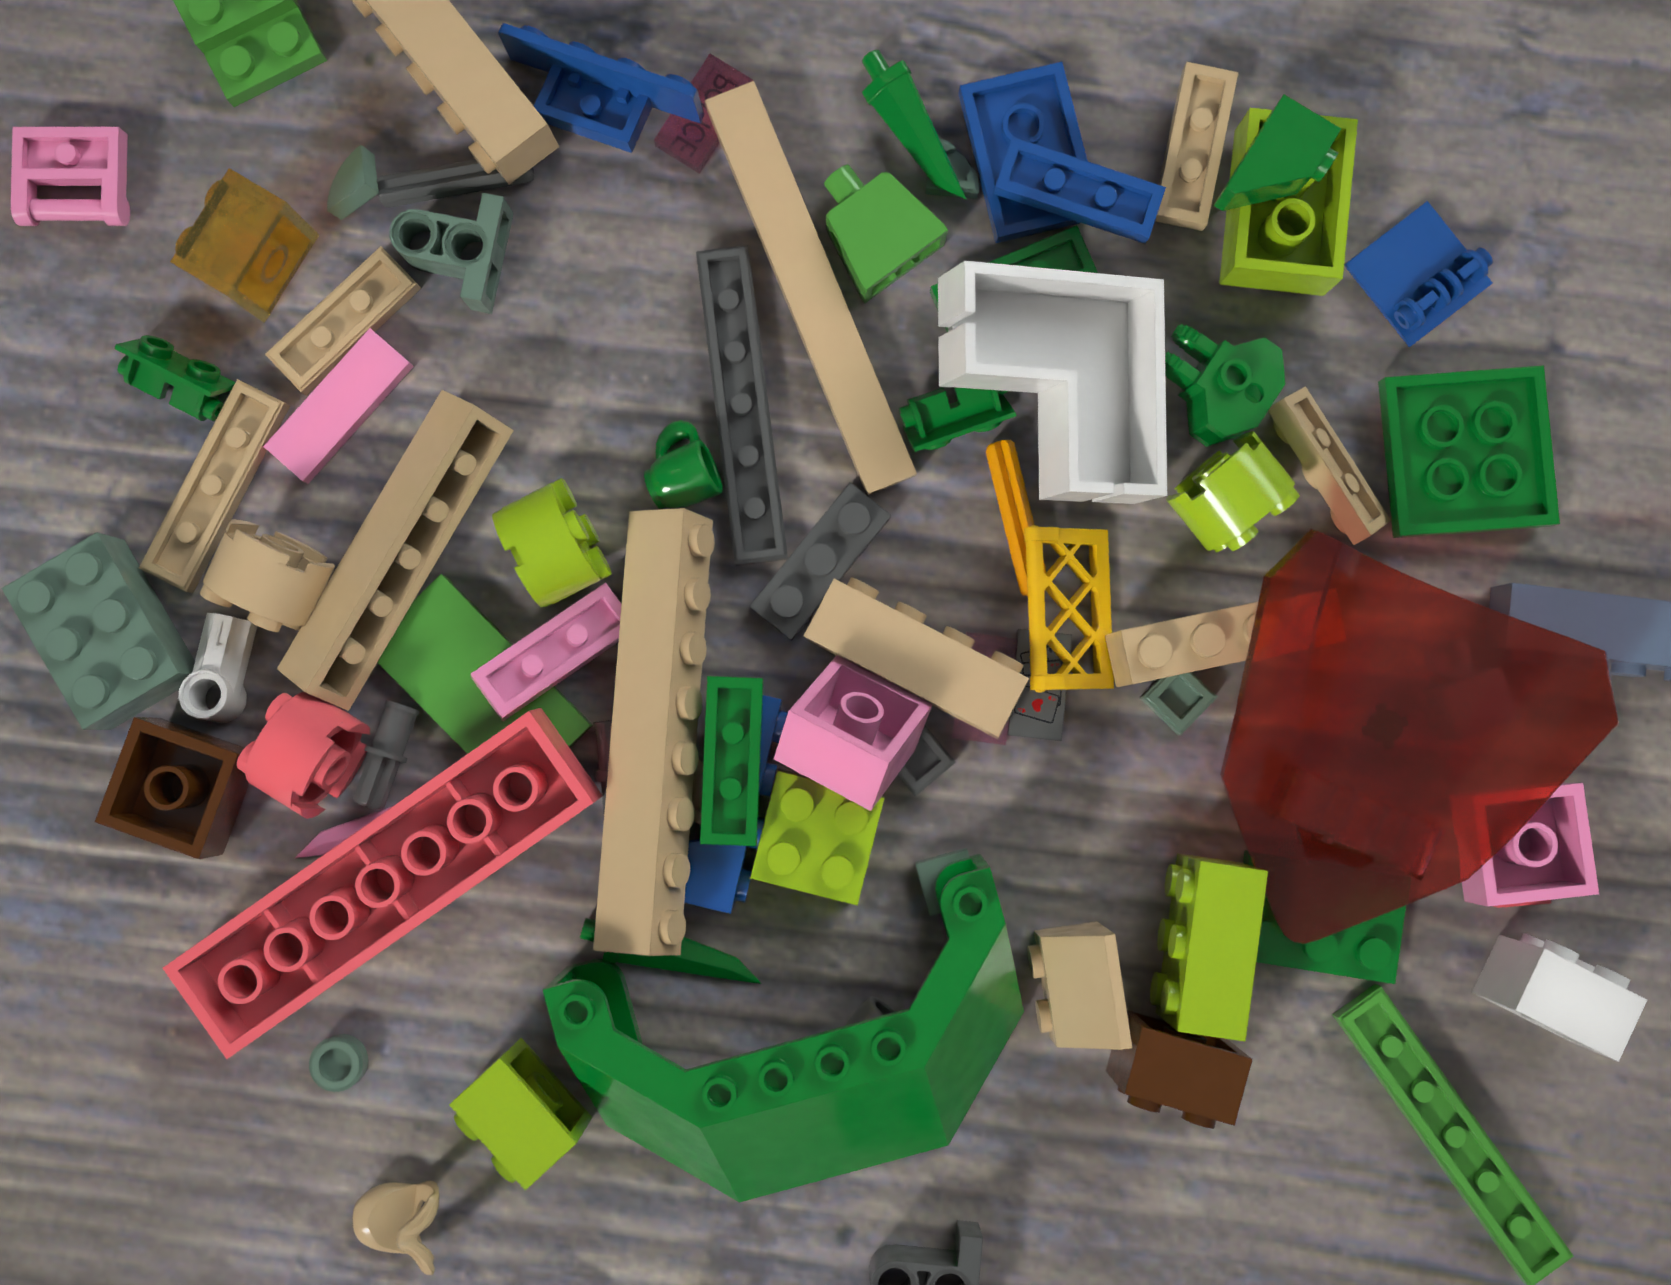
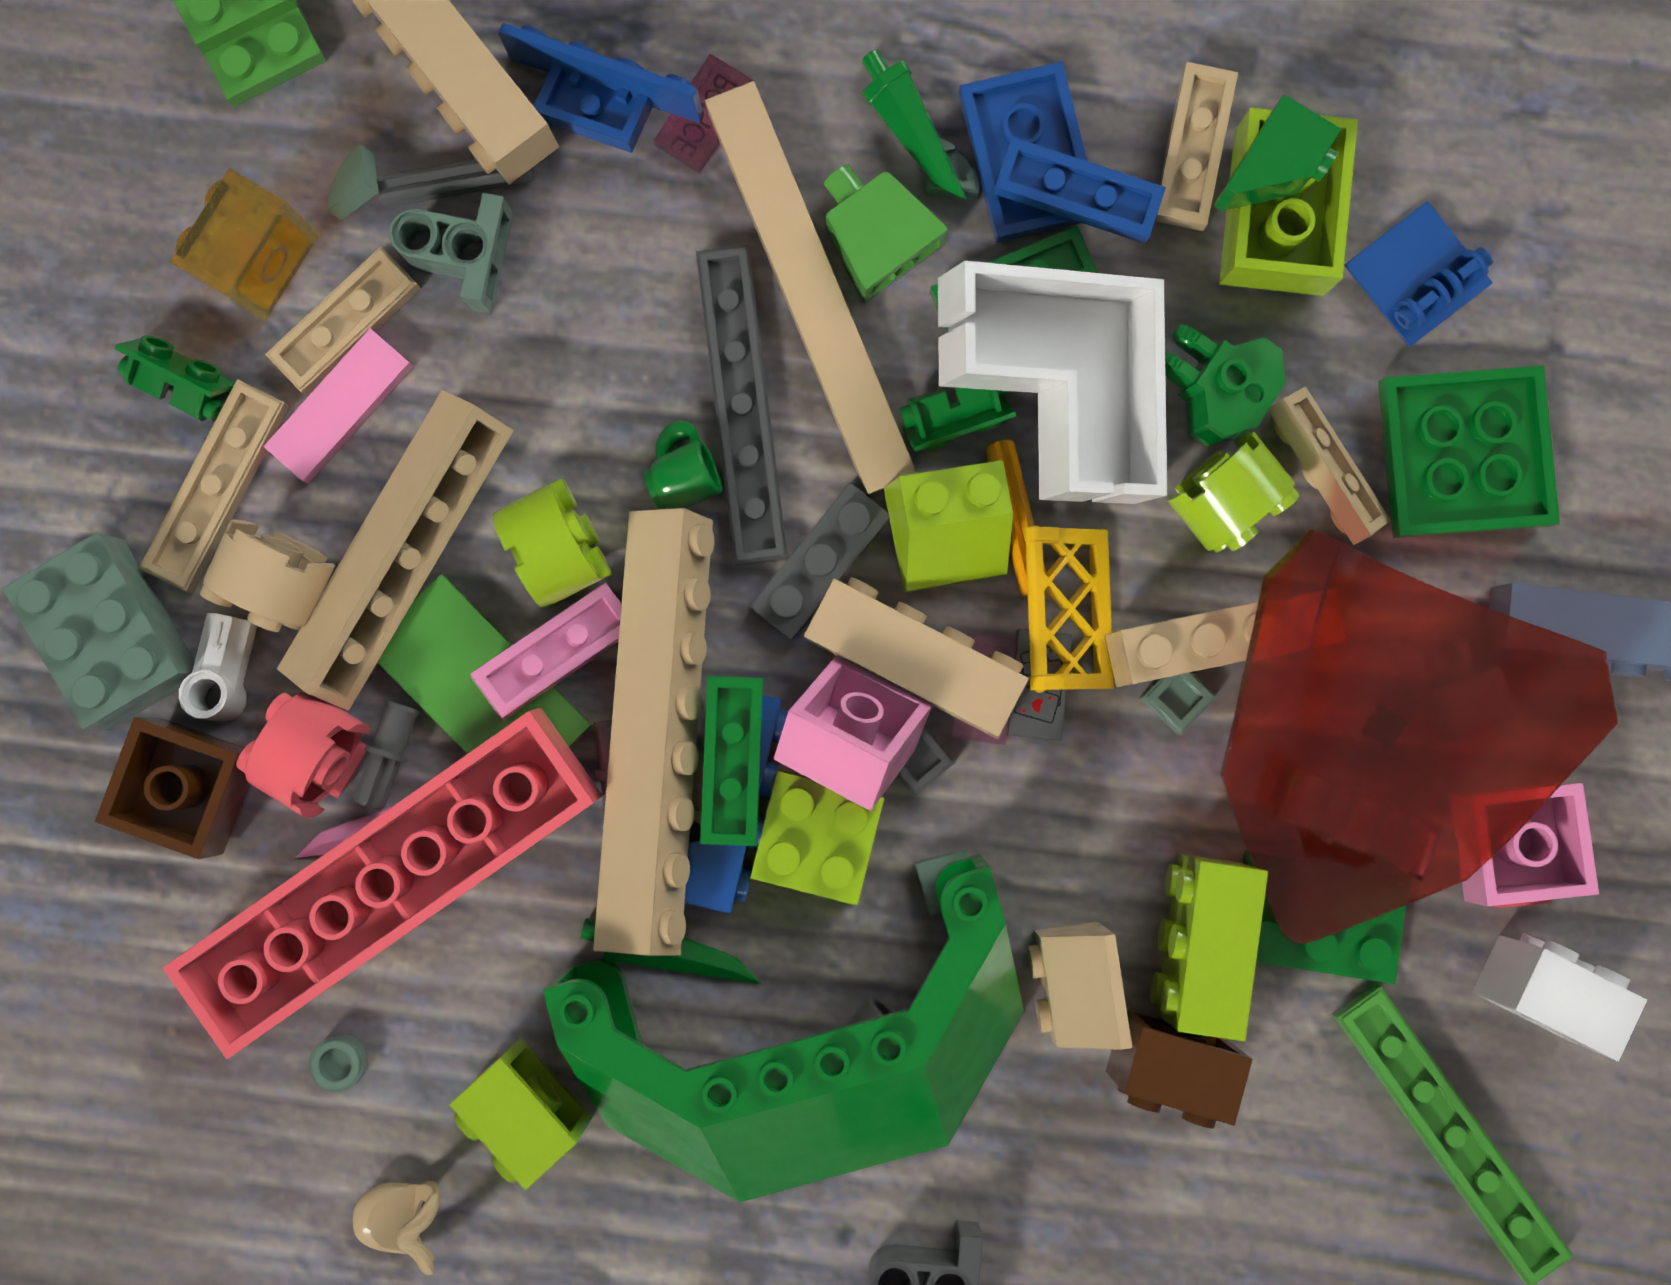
bright pink plate [11,127,130,226] -> none
none -> lime slope [884,460,1013,592]

